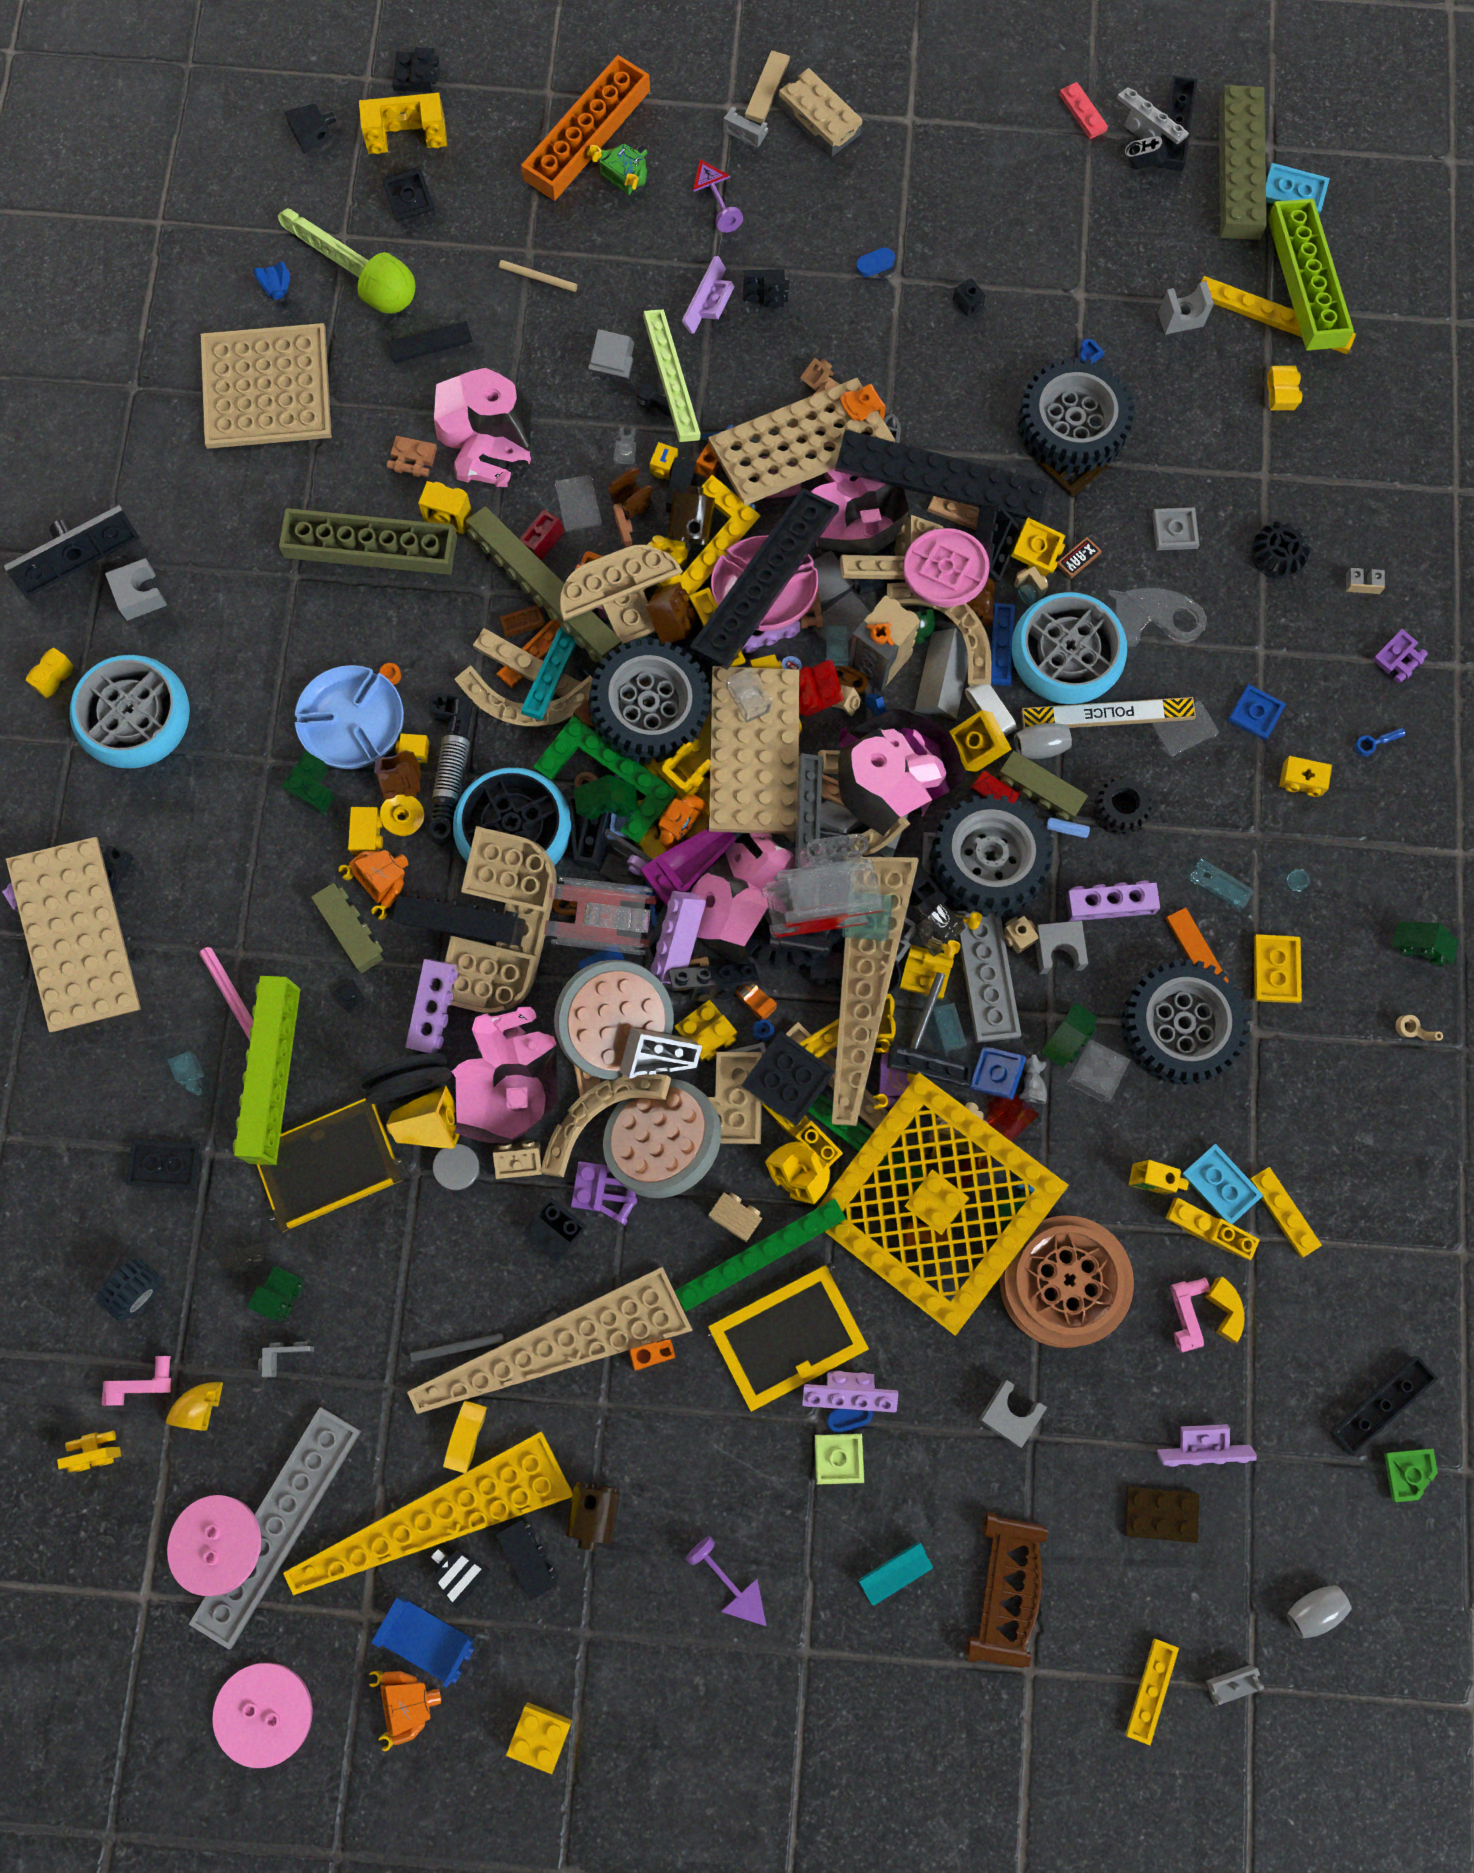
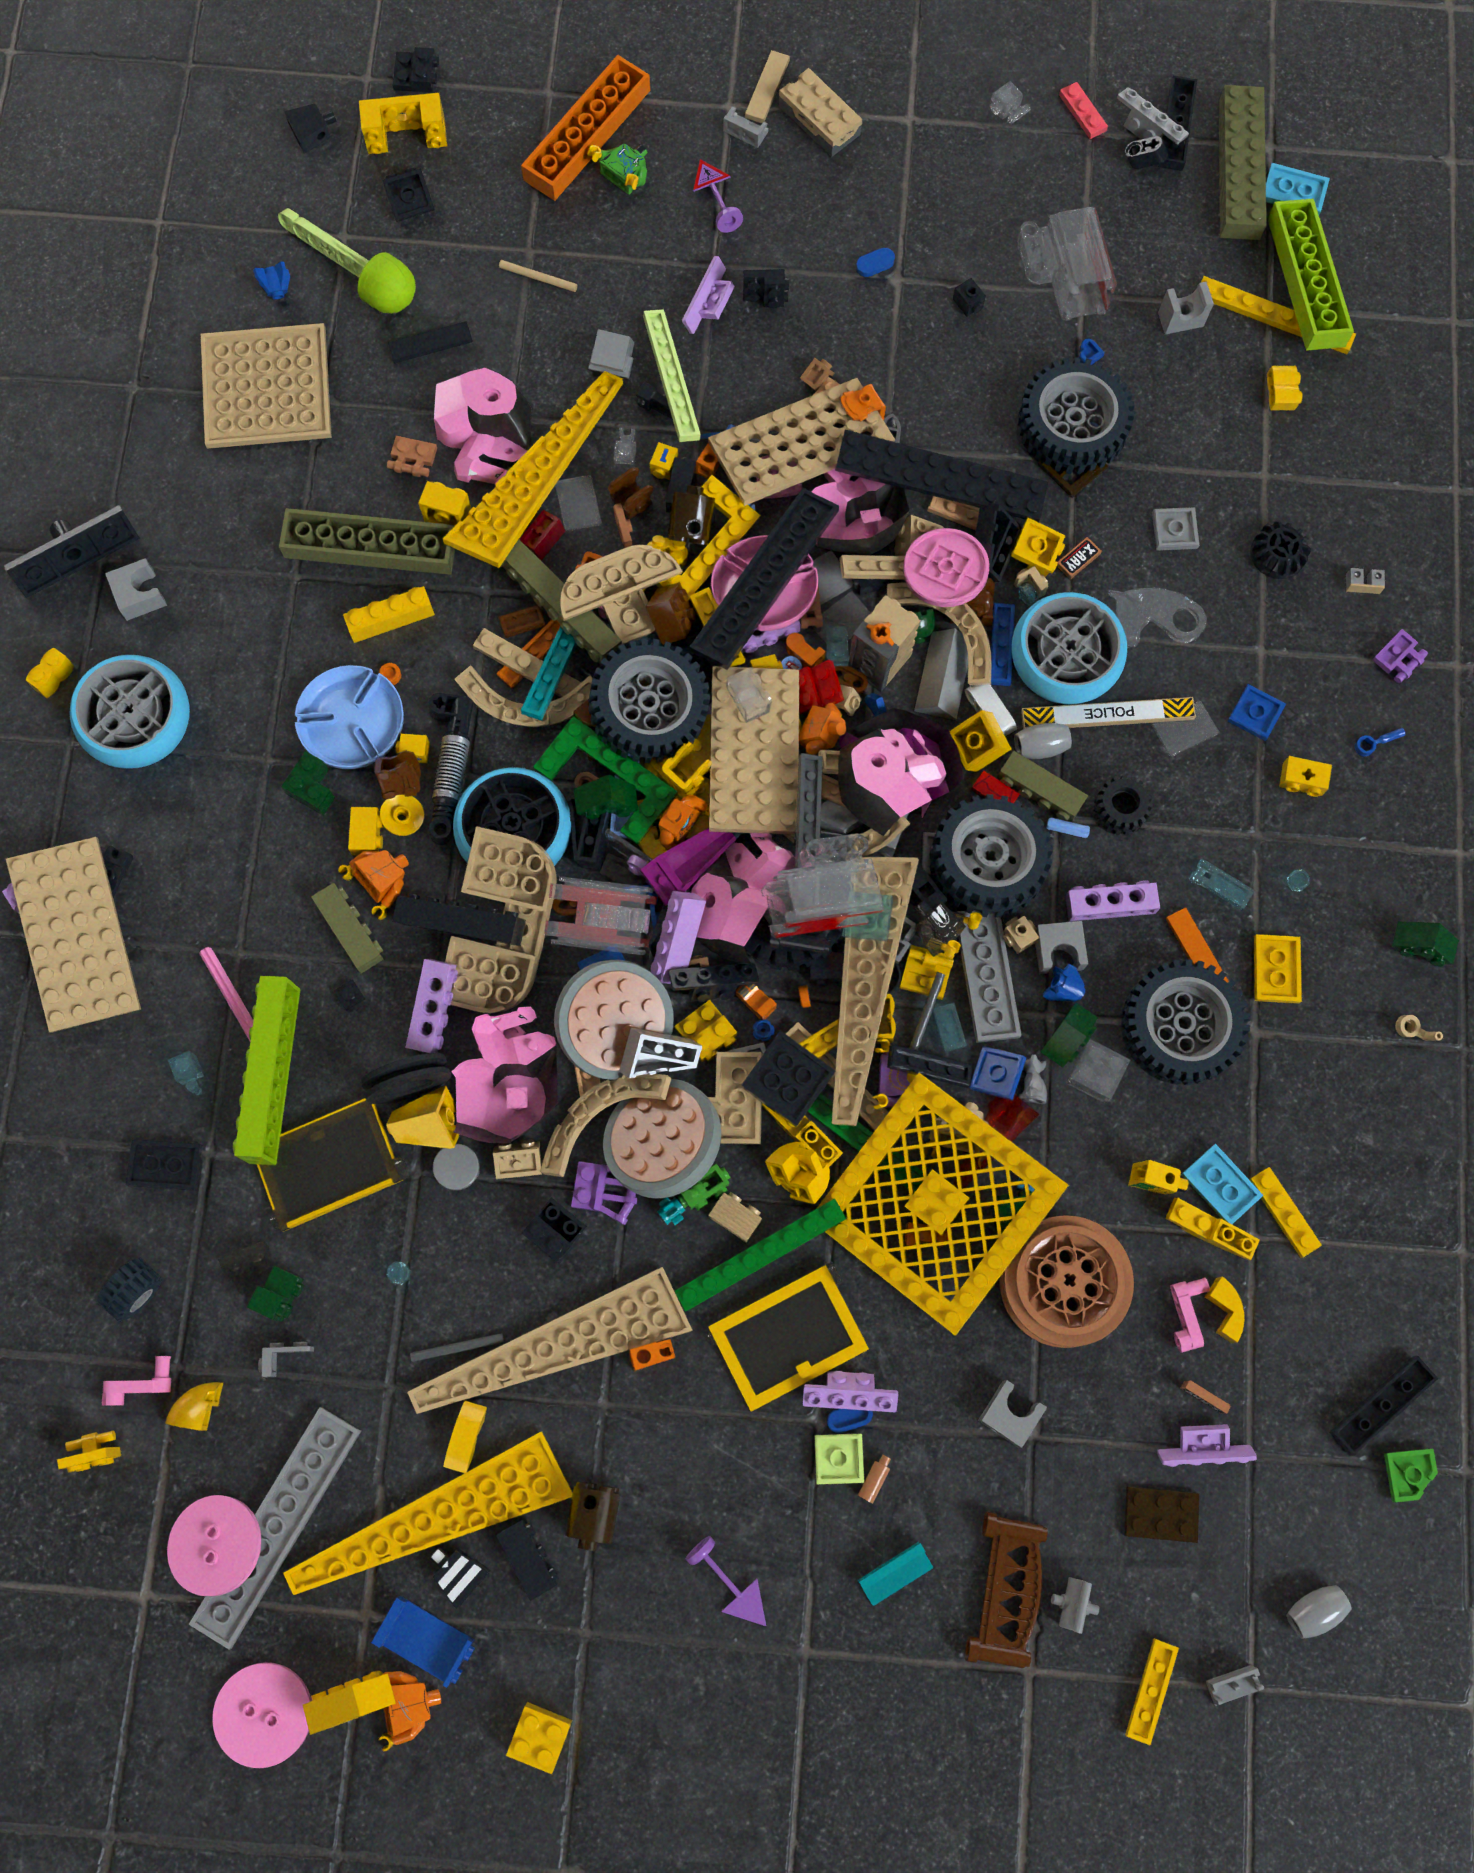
none -> yellow brick [303,1672,396,1735]
none -> yellow brick [343,586,435,643]
none -> clear light blue tile [387,1262,411,1285]
none -> yellow wing [443,371,623,568]
none -> teal gear [657,1197,685,1225]
none -> bright green brick [677,1164,731,1211]
none -> orange leg [786,633,826,668]
none -> orange tile [798,985,811,1008]
none -> orange torso [799,703,846,755]
none -> nougat cylinder [858,1455,891,1504]
none -> clear brick [990,81,1031,124]
none -> clear piece [1017,207,1117,321]
none -> blue brick [1043,964,1085,1002]
none -> light grey pin [1051,1577,1099,1634]
none -> nougat tile [1180,1380,1231,1414]

